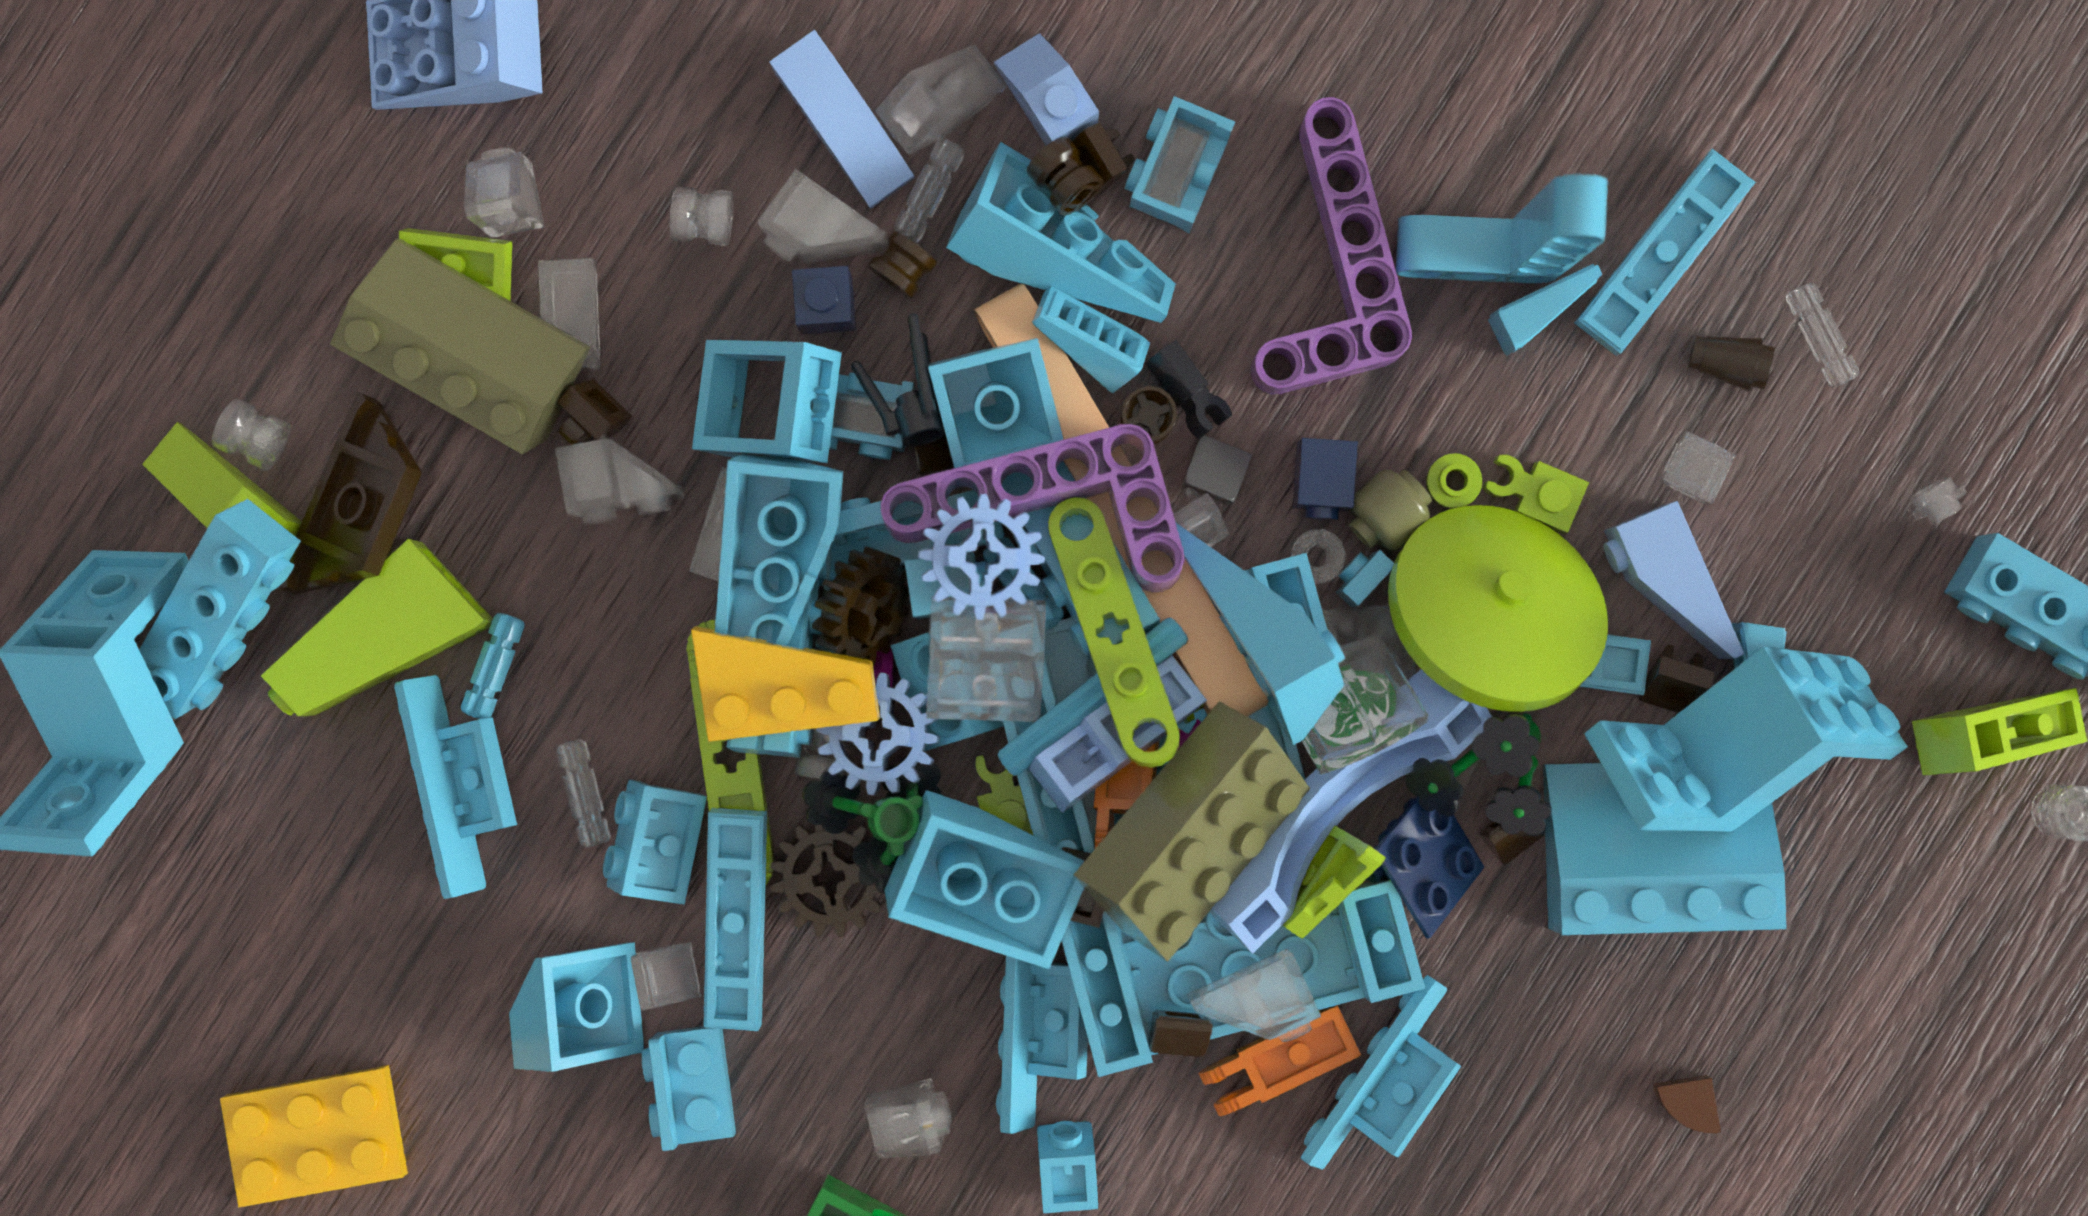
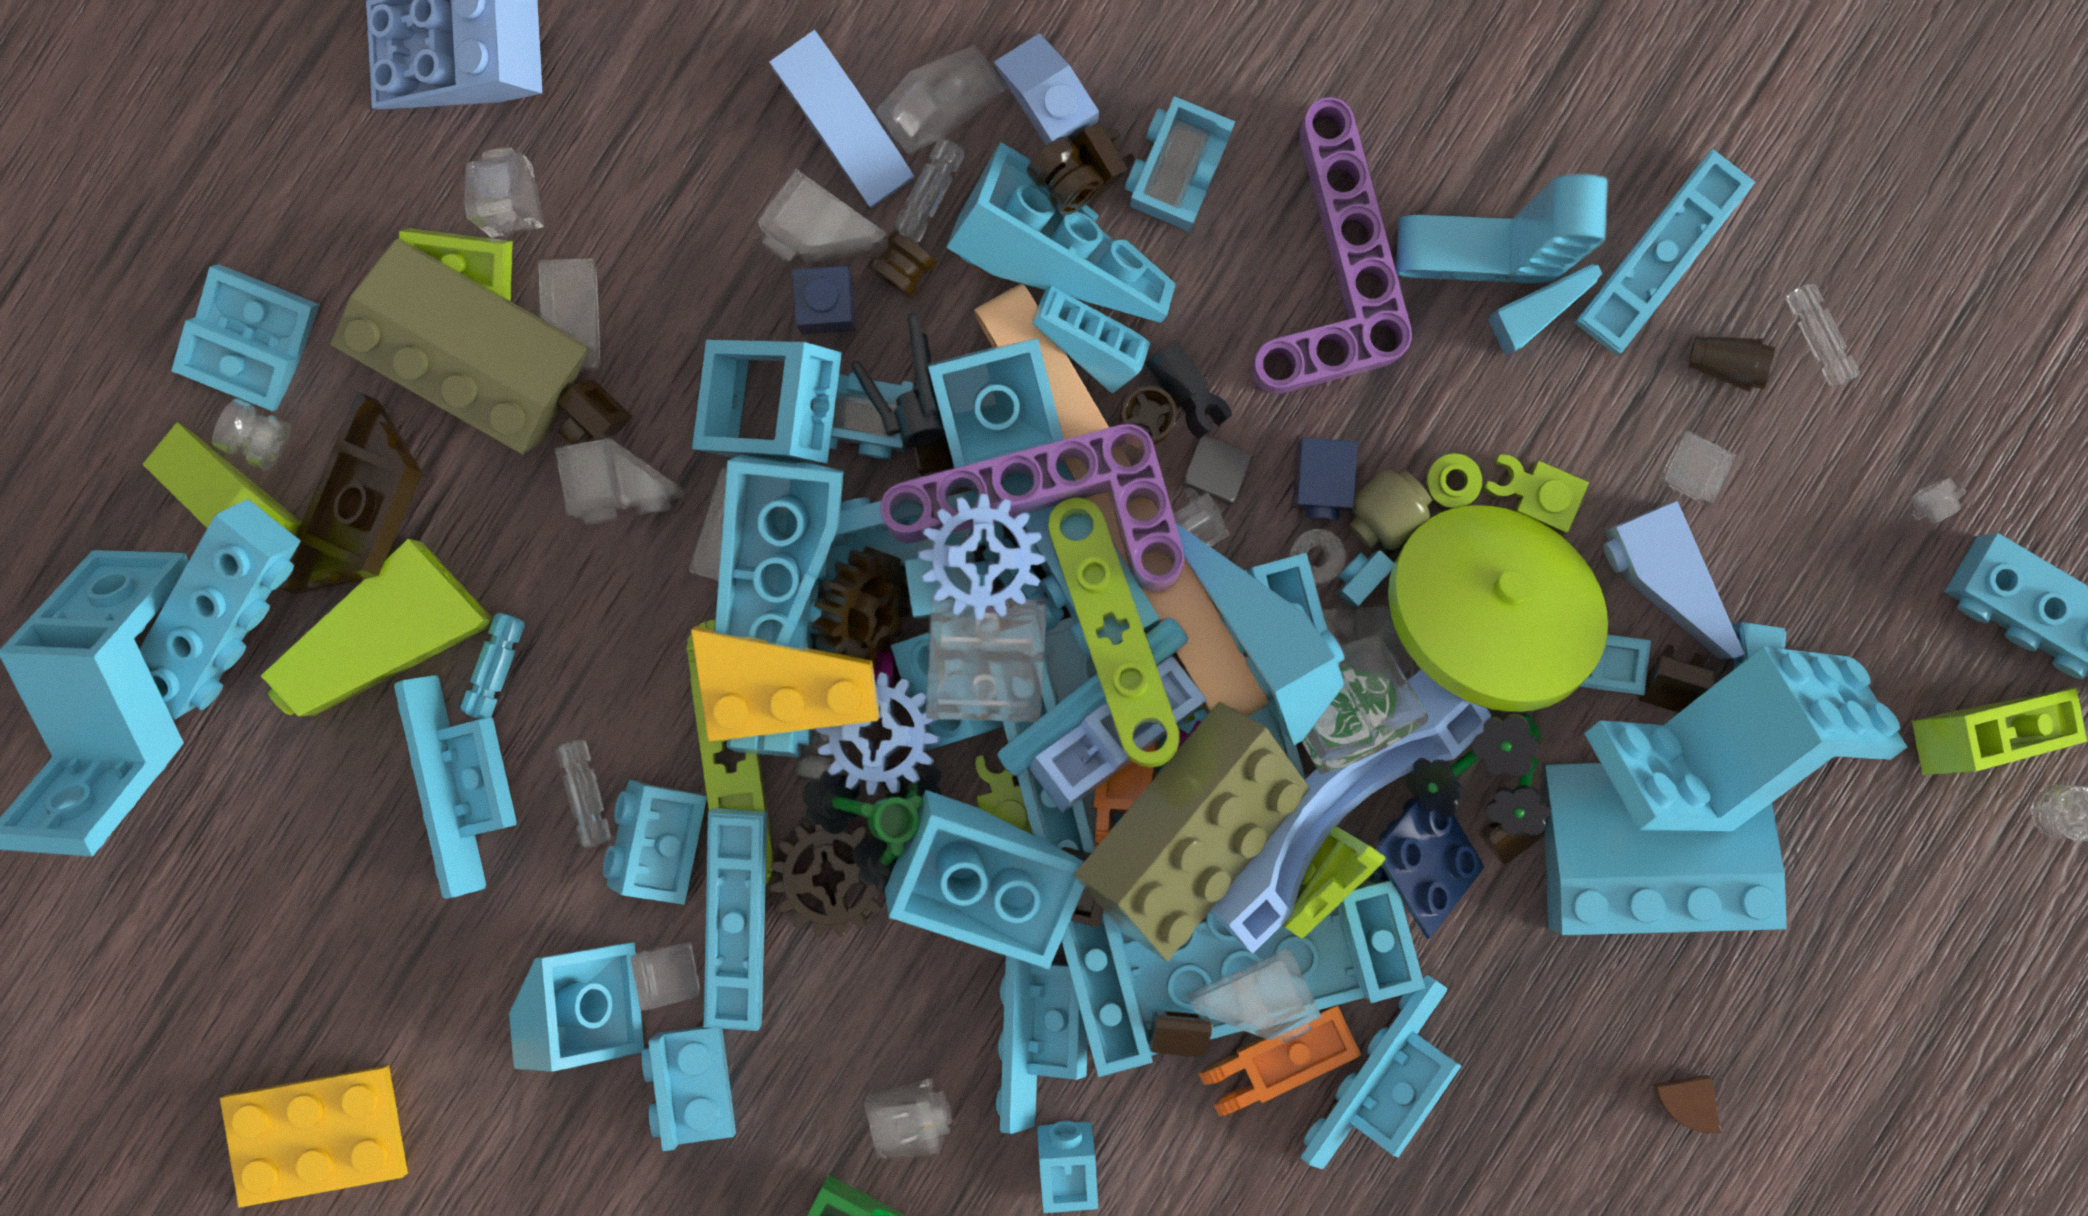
clear wheel [670,186,734,246] -> none
none -> medium azure slope [171,264,320,411]

